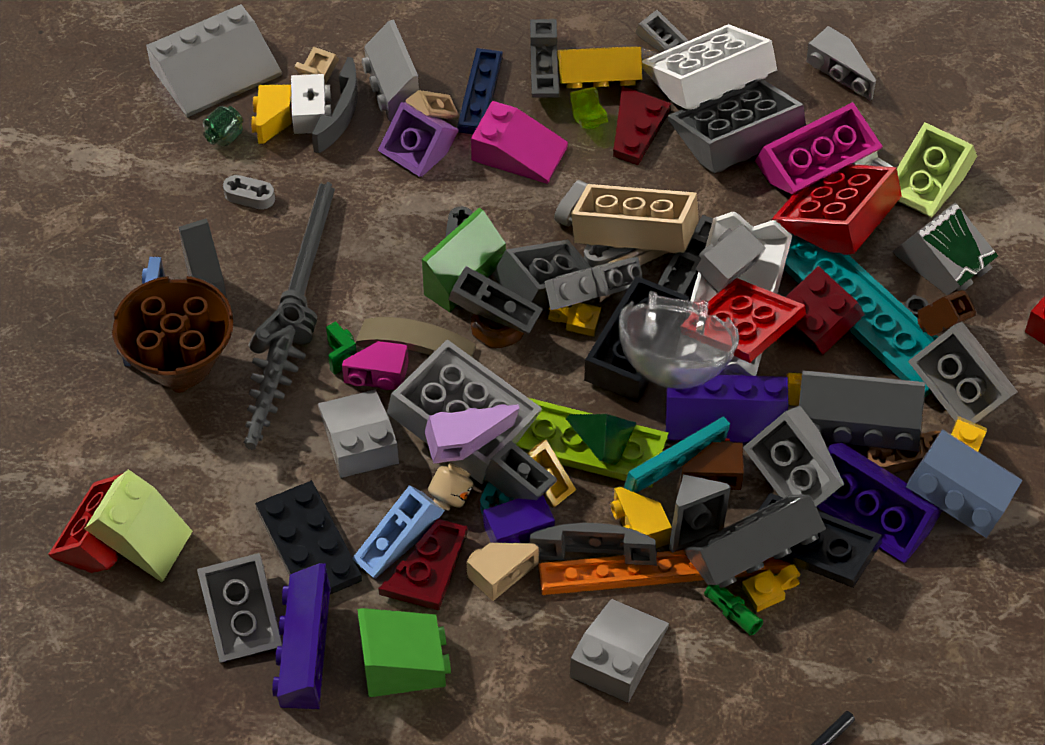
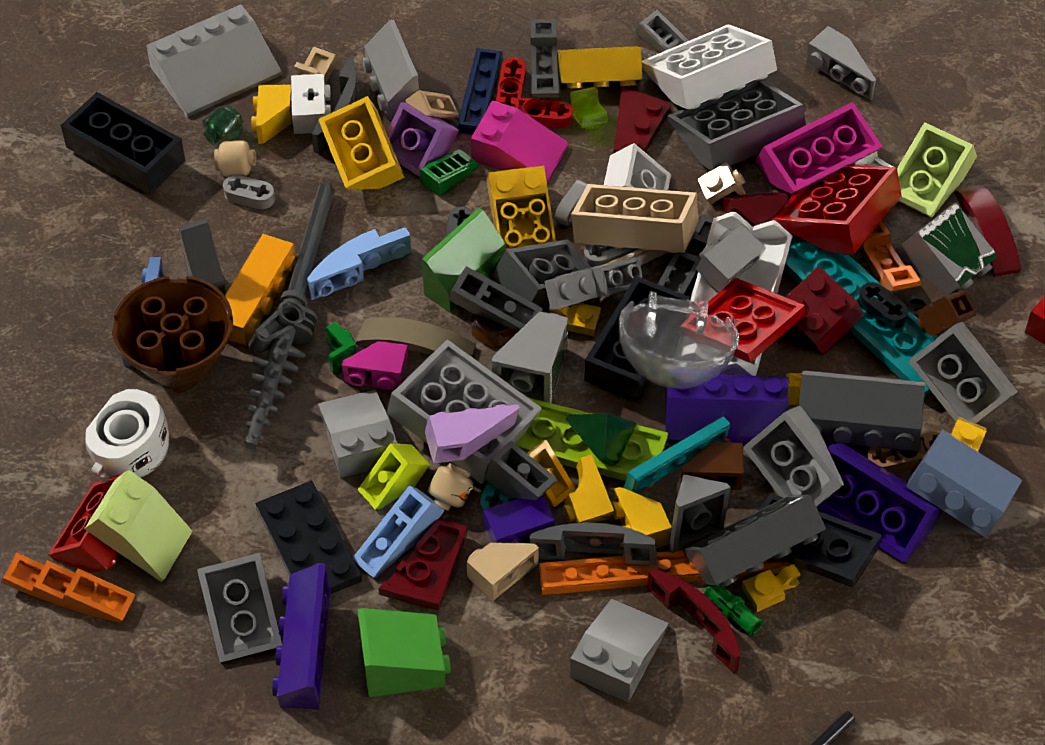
none -> orange slope [2,553,136,623]
none -> black brick [61,92,186,195]
none -> white piece [85,389,169,478]
none -> tan head [214,140,256,177]
none -> light orange brick [225,234,297,346]
none -> light blue slope [307,227,411,300]
none -> yellow slope [318,96,405,190]
none -> neon yellow slope [358,443,430,510]
none -> green slope [420,149,479,197]
none -> yellow slope [487,165,556,250]
none -> light grey slope [492,311,568,403]
none -> red beam [496,57,573,128]
none -> yellow arch [563,454,614,523]
none -> white slope [604,143,671,190]
none -> dark red slope [647,569,741,674]
none -> bracket [698,162,746,204]
none -> dark red slope [722,192,788,227]
none -> black beam [858,282,908,329]
none -> orange slope [860,221,921,291]
none -> dark red slope [954,184,1021,277]

